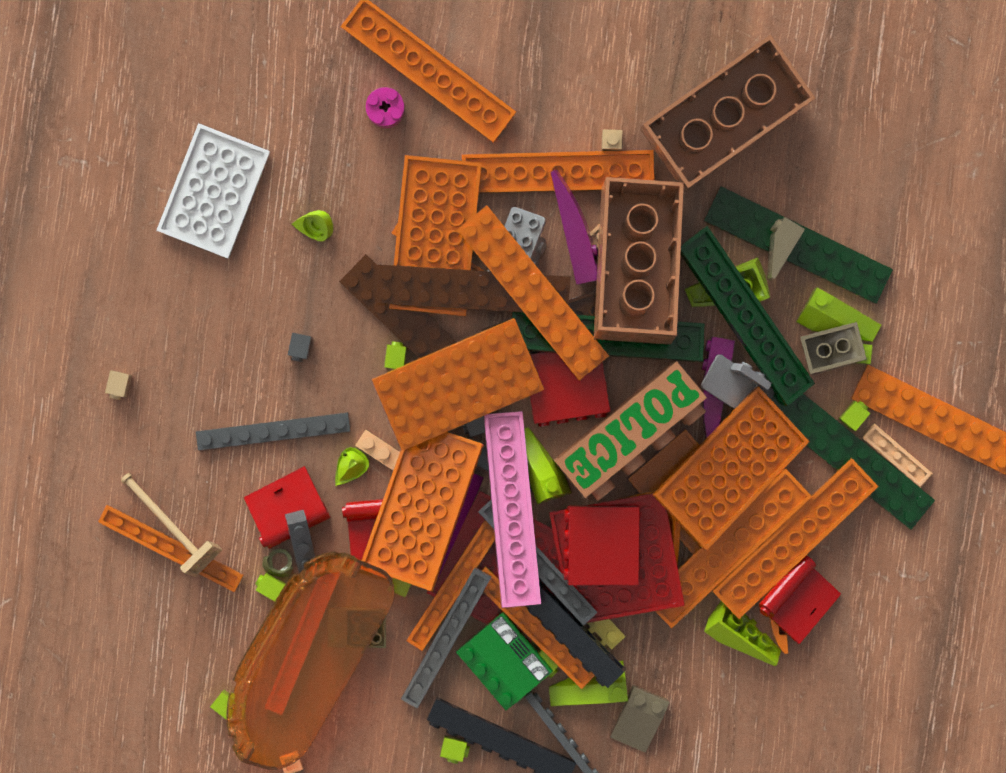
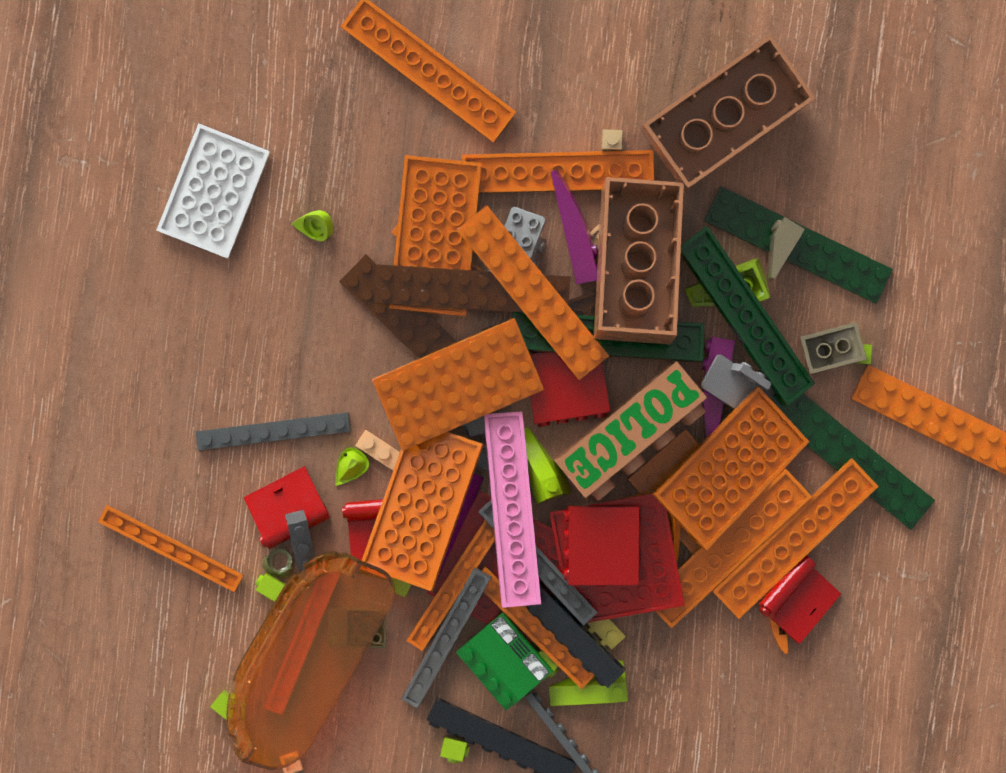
tan brick [105,370,132,400] -> none
tan tile [121,473,222,577] -> none
dark grey brick [288,333,312,362] -> none
dark pink brick [366,87,405,128] -> none
lime brick [384,341,407,369] -> none
dark tan slope [610,685,670,753] -> none
lime wedge [704,601,781,666] -> none
lime wedge [796,288,881,342] -> none
lime brick [838,401,870,431] -> none
light nougat tile [862,424,933,488] -> none

